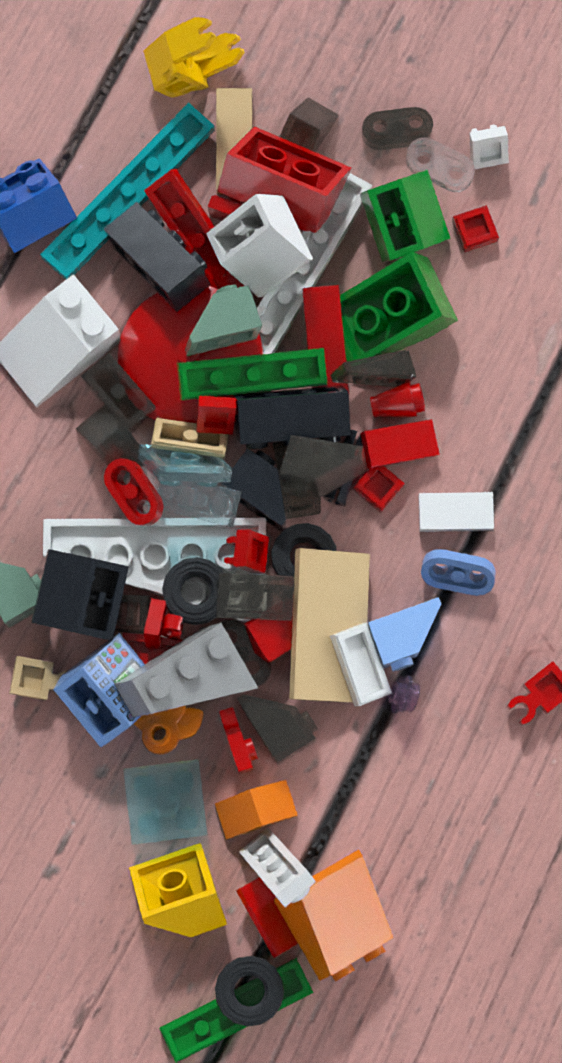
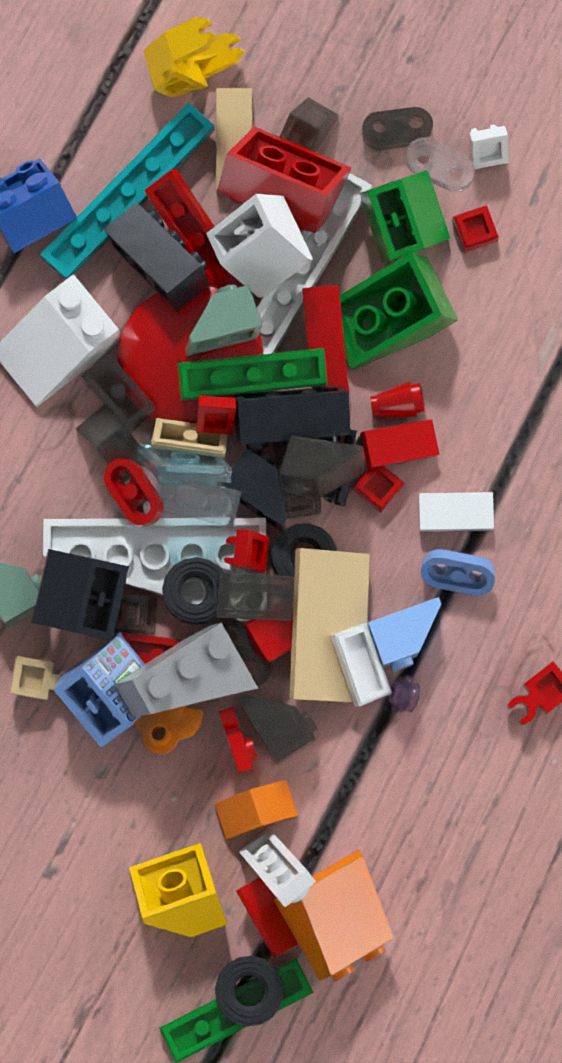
clear light blue plate [123,759,208,845] -> none
red tile [144,598,183,649] -> none
red tile [208,195,243,221] -> none
clear smoke slope [330,350,416,387] -> none

